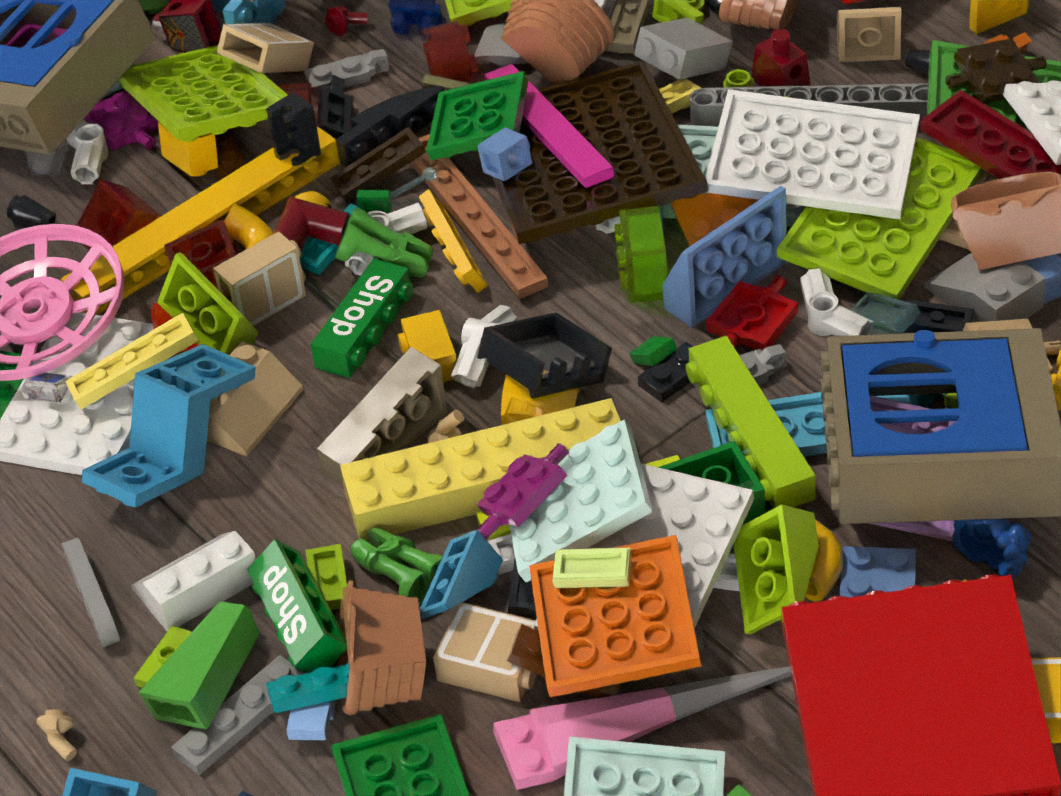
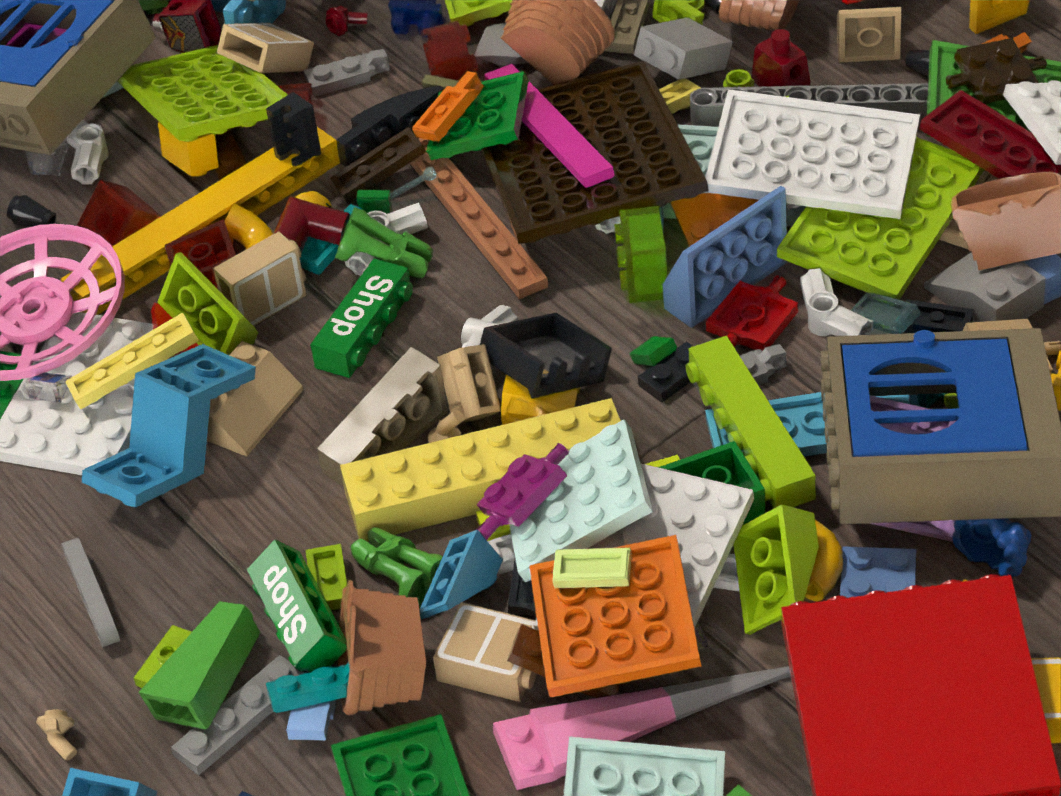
magenta plate [83,91,159,151] -> none
white slope [131,531,256,631] -> none
black hinge [317,75,352,139] -> none
yellow brick [397,310,457,382] -> none
yellow plate [419,189,488,293] -> none
medium blue brick [477,127,532,181] -> none
none -> orange hinge [412,71,484,142]
none -> tan brick [437,344,501,423]

